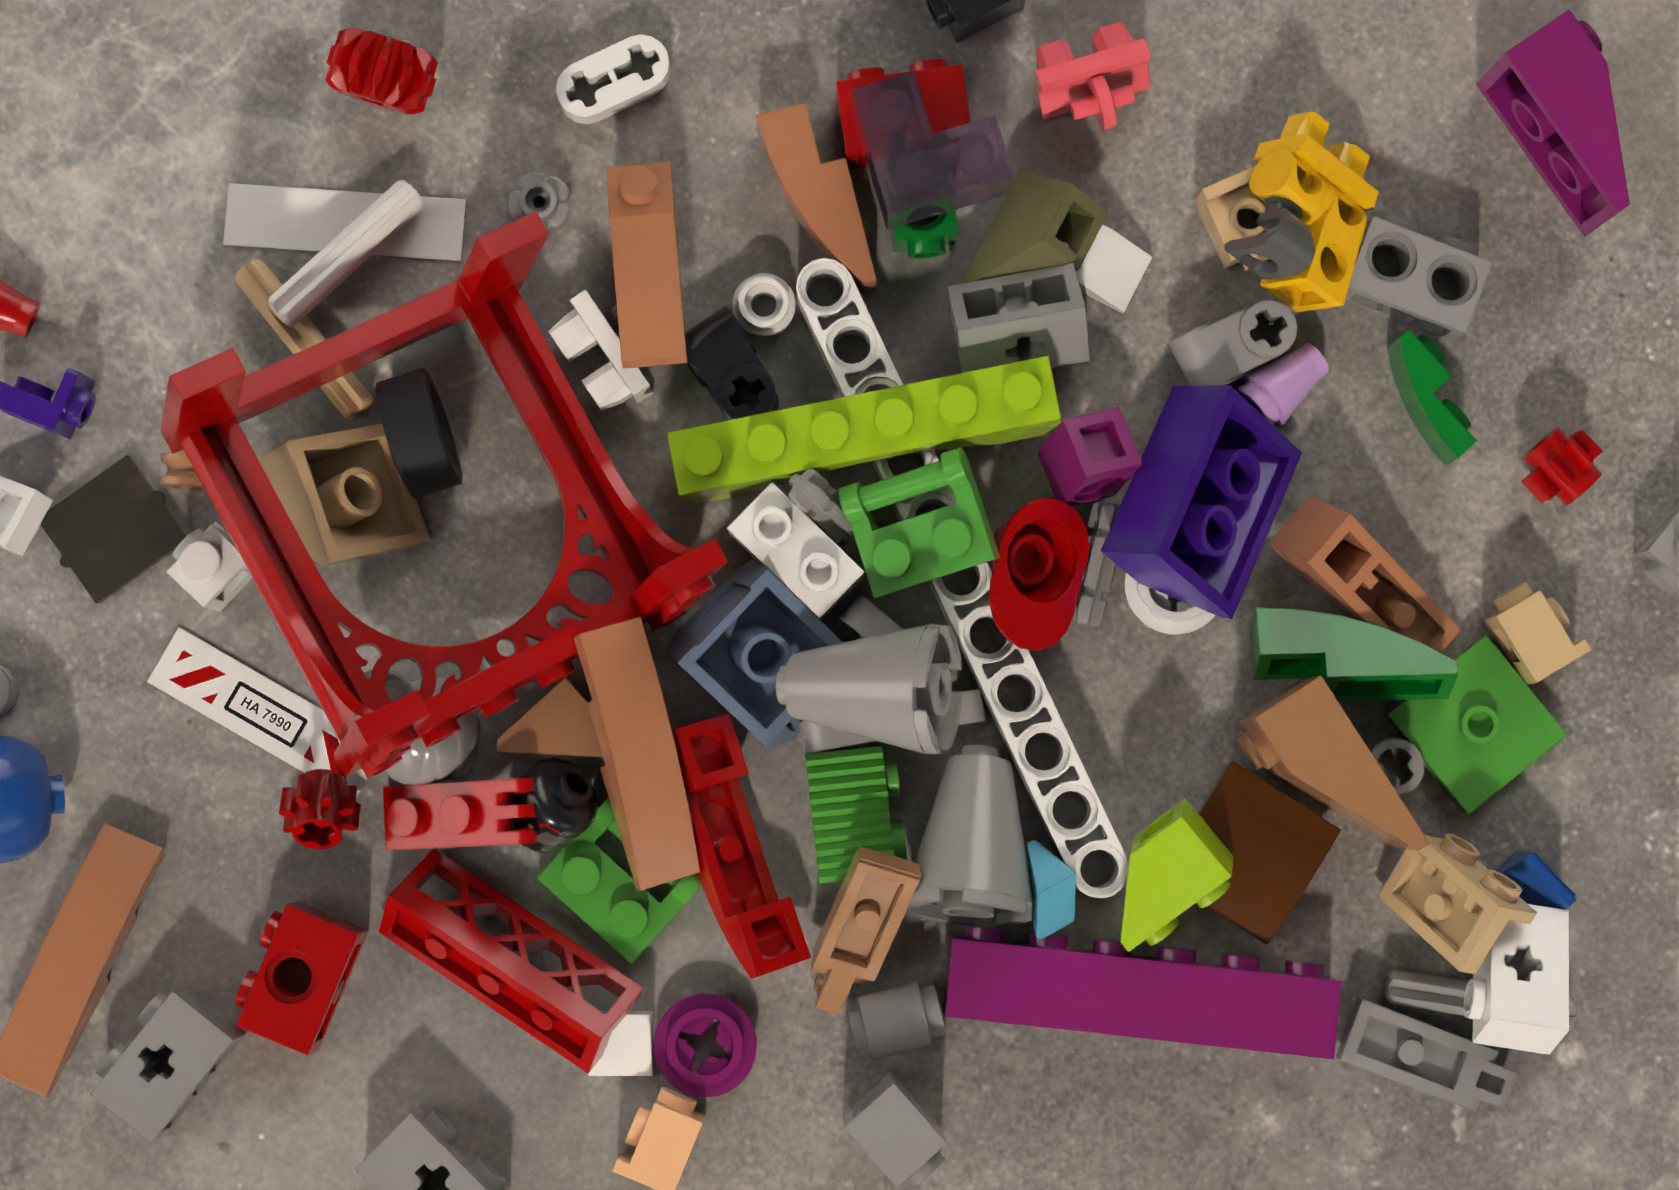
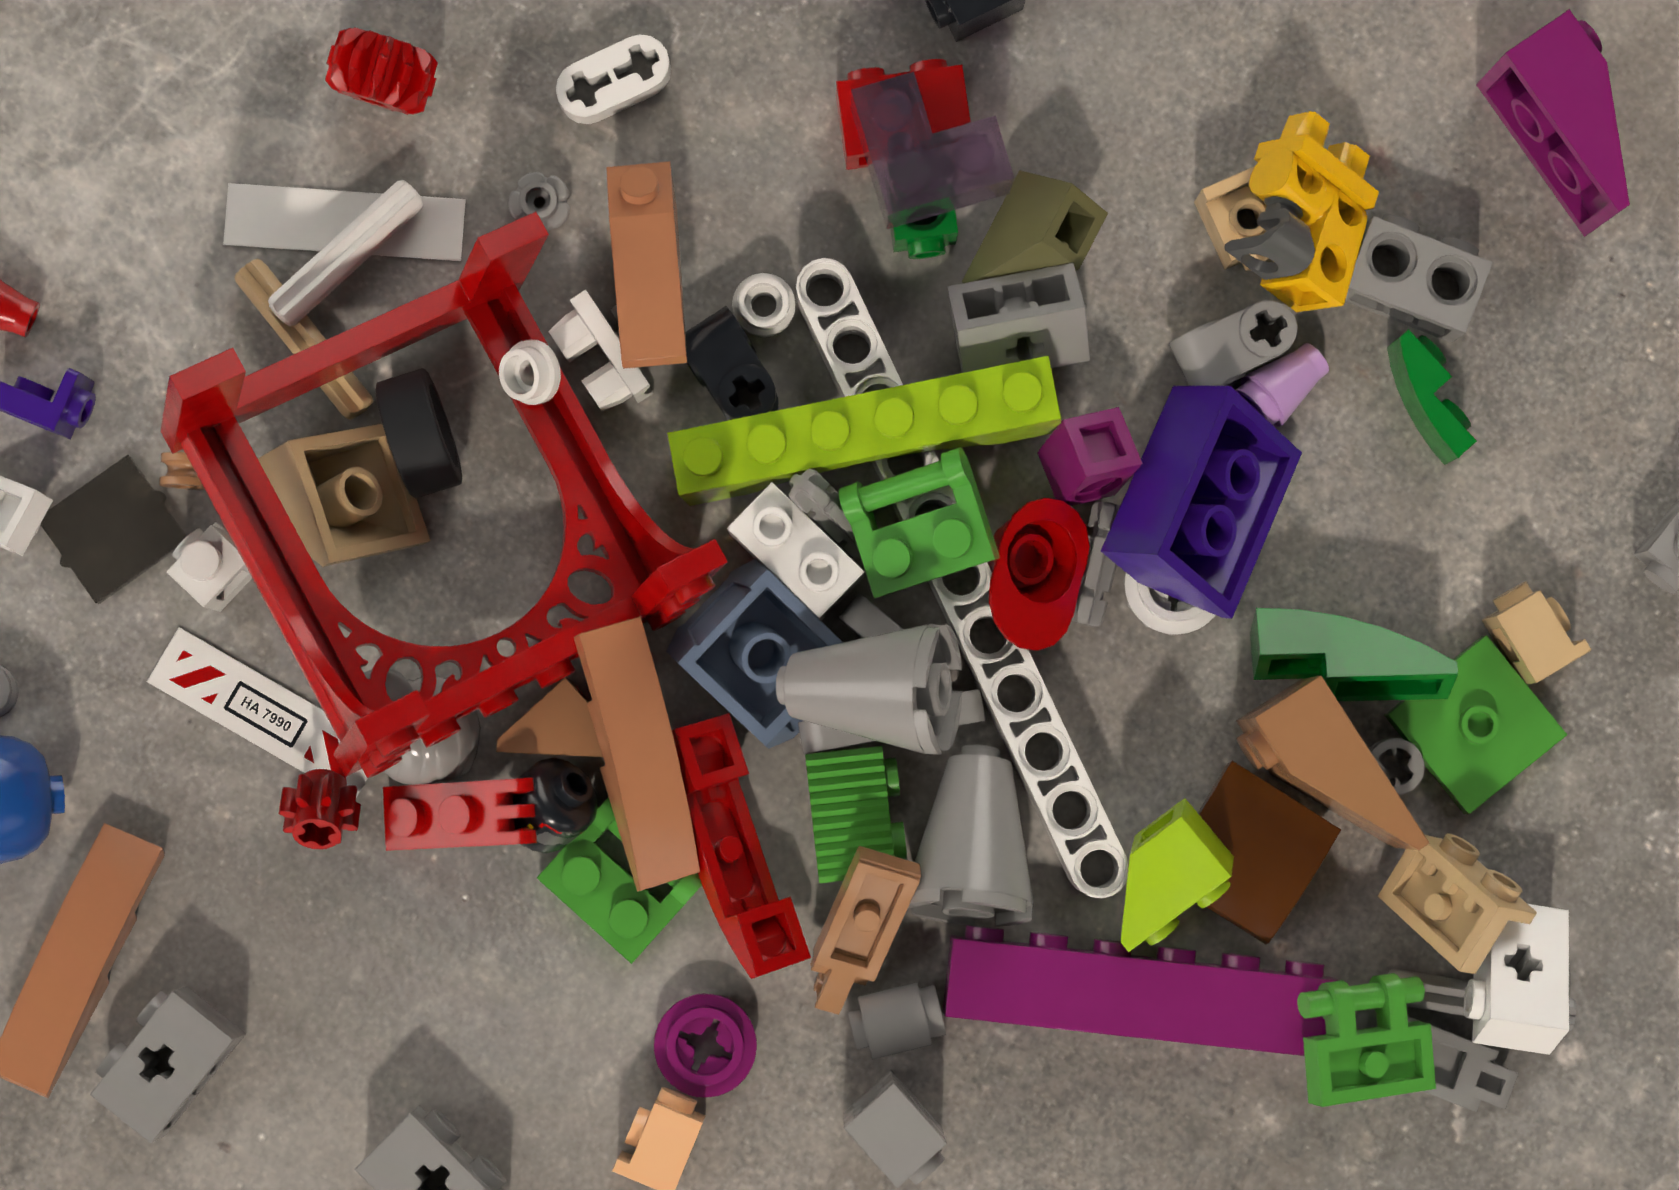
red brick [234,902,369,1056] -> none
red fence [379,848,644,1074] -> none
white slope [588,1010,653,1076] -> none
nougat slope [756,103,877,295] -> none
medium azure slope [1027,840,1076,939] -> none
coral hips [1035,22,1151,131] -> none
white slope [1076,225,1152,314] -> none
nougat slope [1269,496,1461,653] -> none
blue slope [1496,851,1576,910] -> none
red gear [1521,427,1603,506] -> none
none -> white plate [499,340,561,405]
none -> bright green plate [1297,973,1436,1107]

